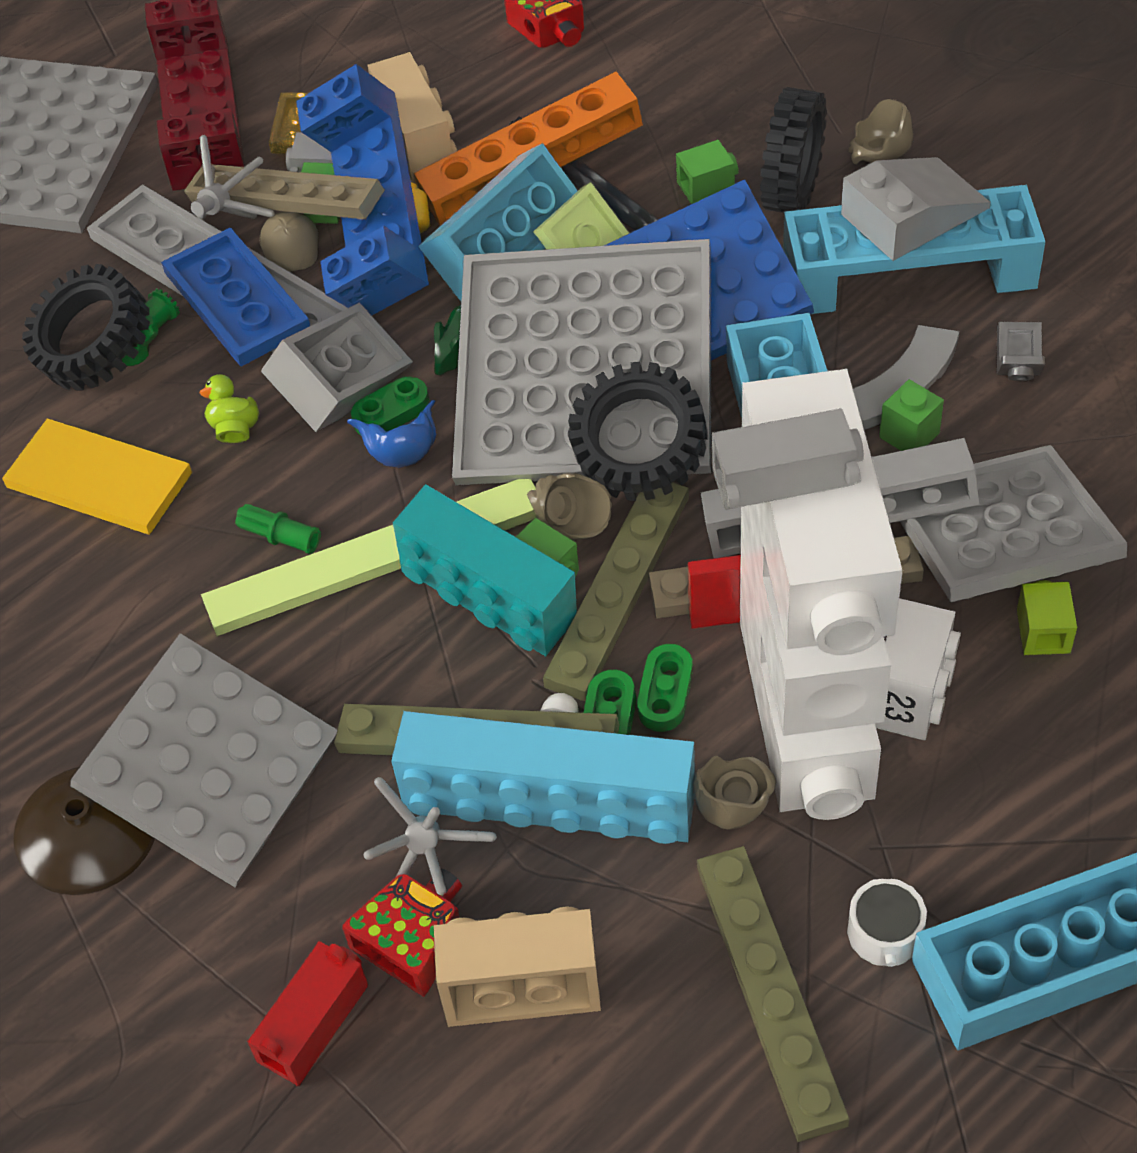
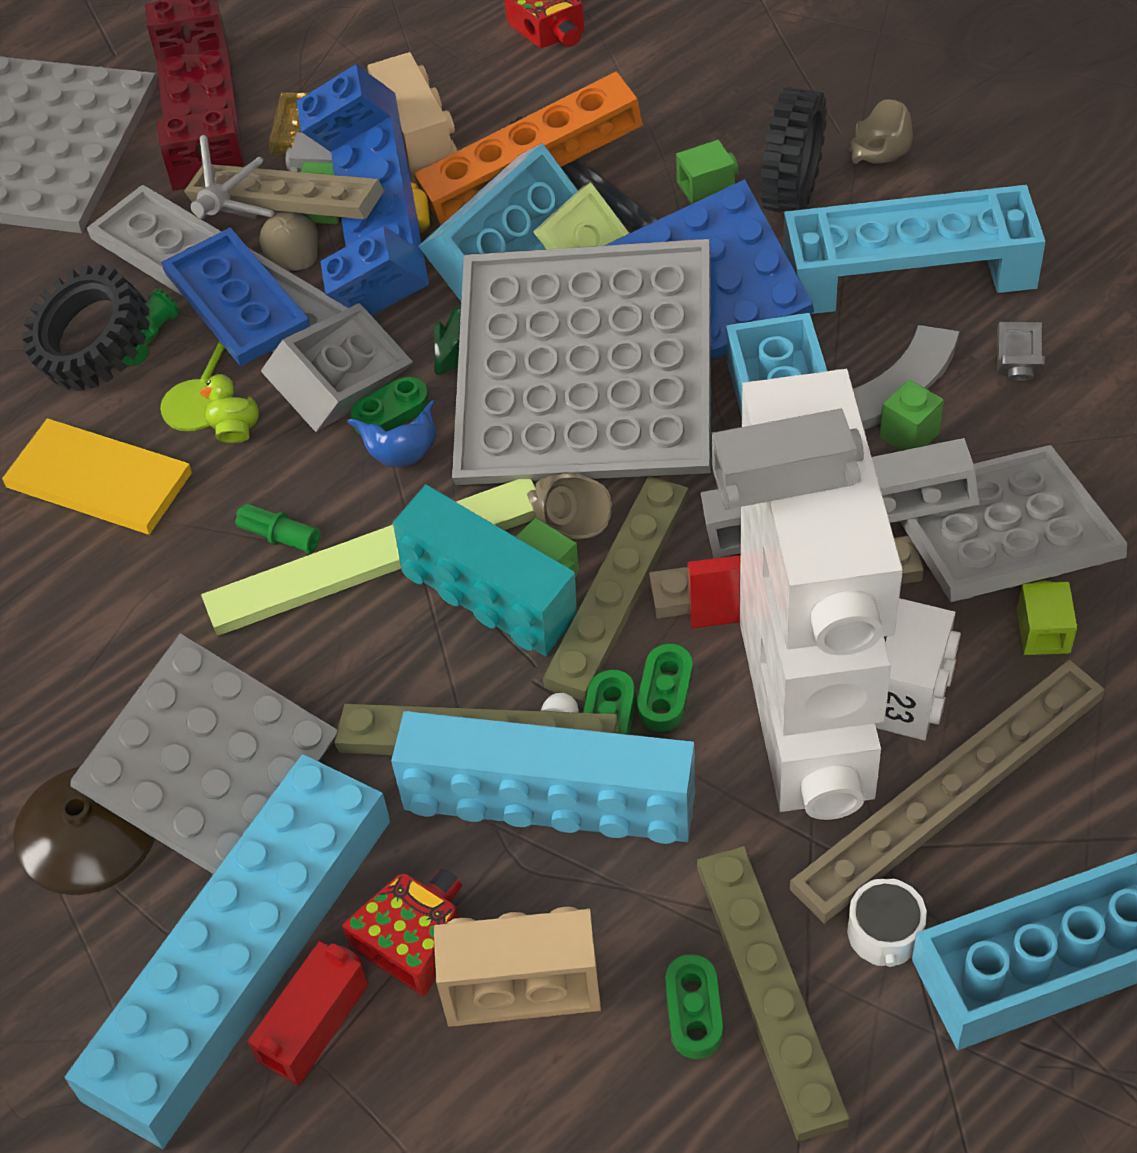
light grey plant [364,777,497,895] -> none
black tyre [568,361,708,501] -> none
dark tan hair [693,756,776,830] -> none
light grey slope [841,157,991,261] -> none
none -> medium azure brick [64,754,390,1149]
none -> lime piece [161,341,225,431]
none -> green plate [665,954,723,1059]
none -> dark tan plate [790,660,1105,924]

